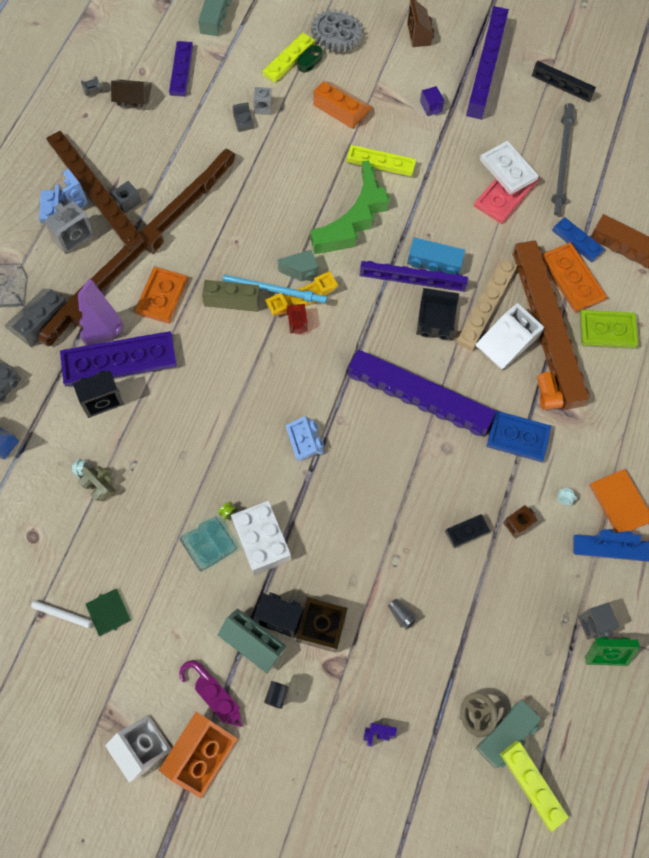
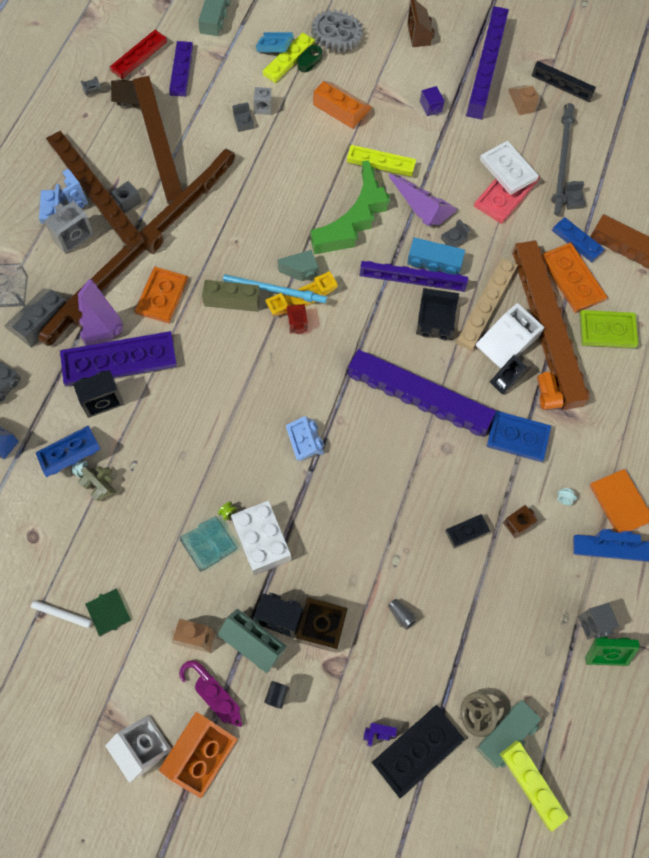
none -> blue plate [35,425,100,477]
none -> red plate [109,30,167,79]
none -> reddish brown tile [133,76,182,204]
none -> medium nougat torso [172,619,216,653]
none -> dark azure plate [256,32,294,53]
none -> black tile [371,705,465,799]
none -> medium lavender wedge [389,173,457,226]
none -> dark grey bracket [441,220,470,247]
none -> black arch [489,354,533,395]
none -> medium nougat slope [508,85,539,115]
none -> dark grey bracket [563,181,585,210]

